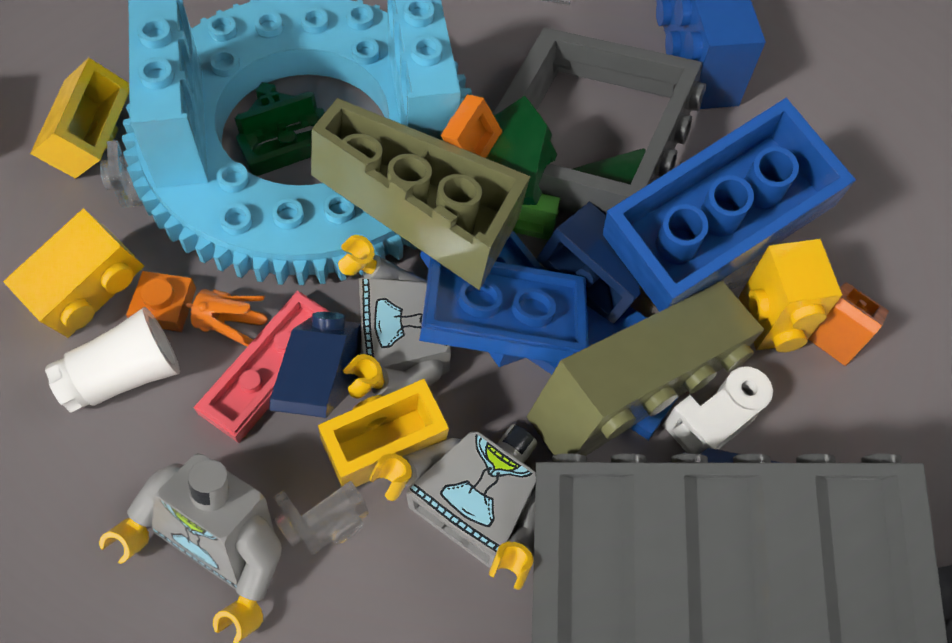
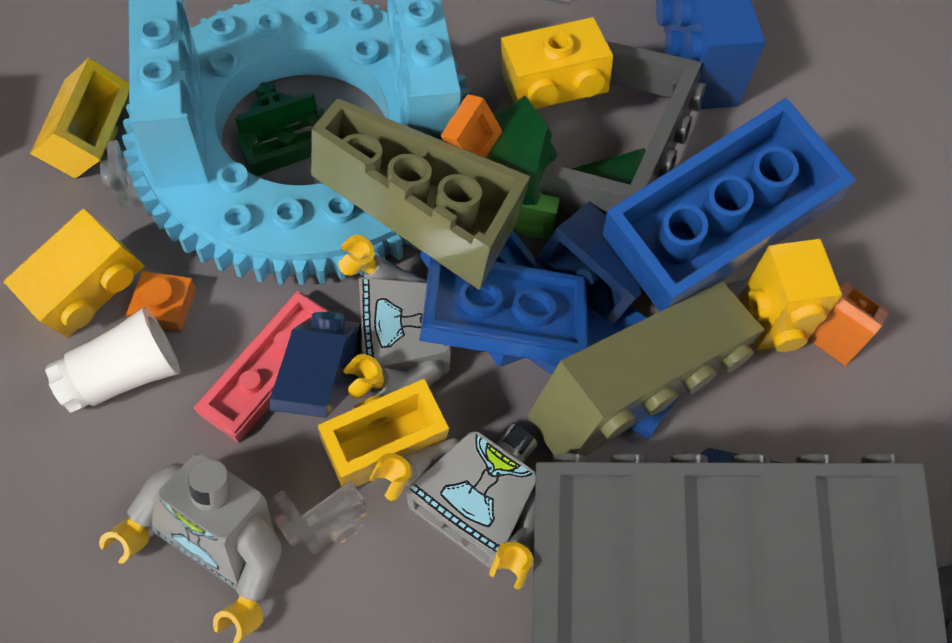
orange piece [186,289,268,347] -> none
white leg [662,367,773,454] -> none
none -> yellow brick [501,17,613,109]

